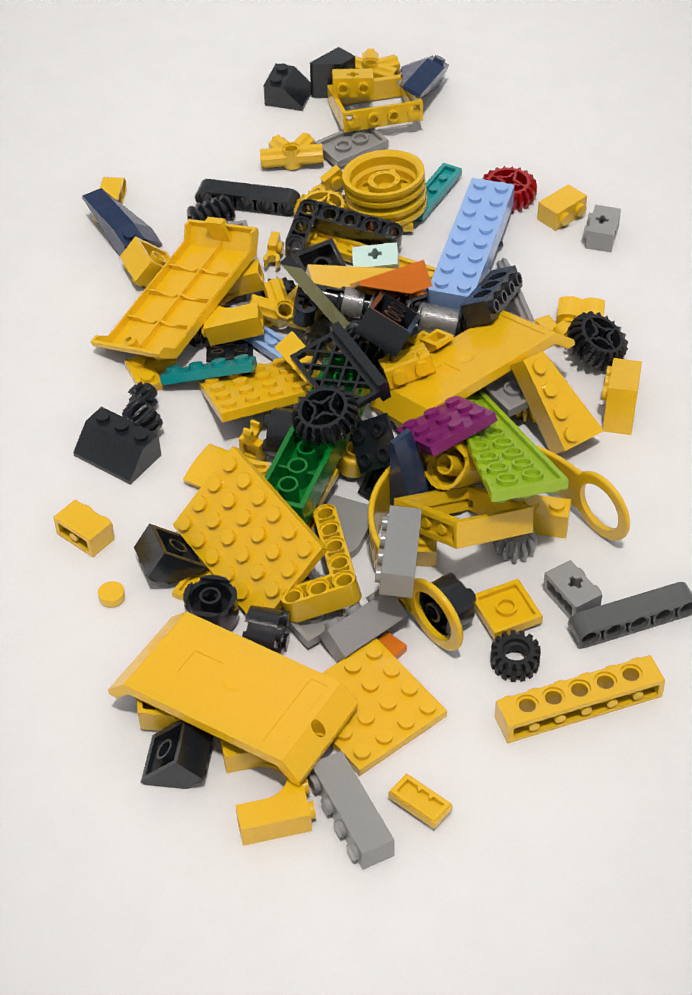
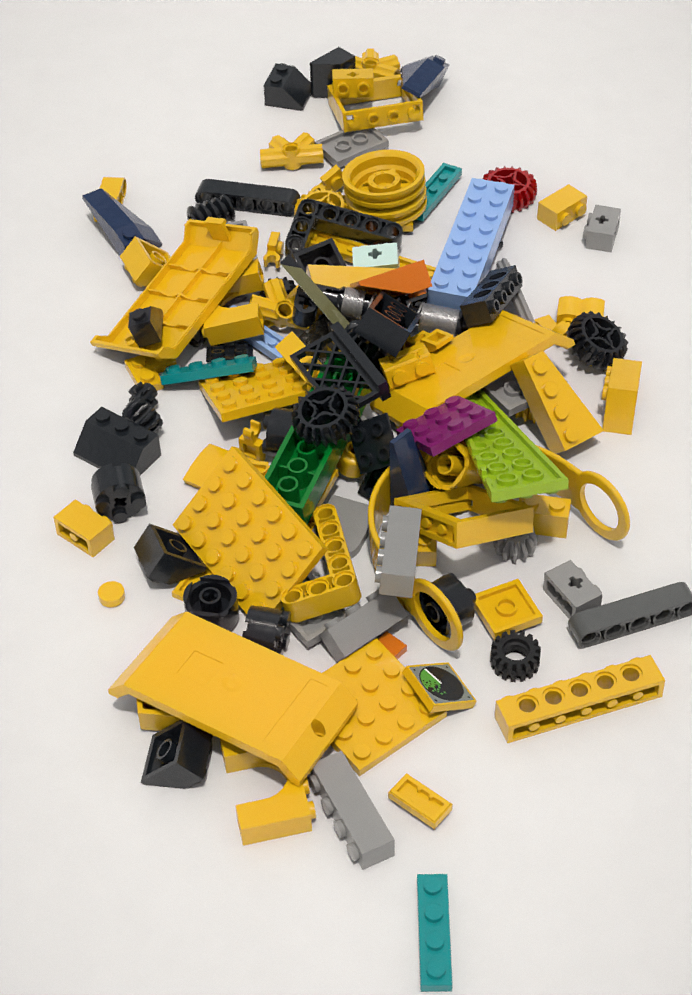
none -> black brick [91,463,146,523]
none -> black slope [128,306,163,348]
none -> tile [402,662,477,713]
none -> teal plate [417,874,453,992]

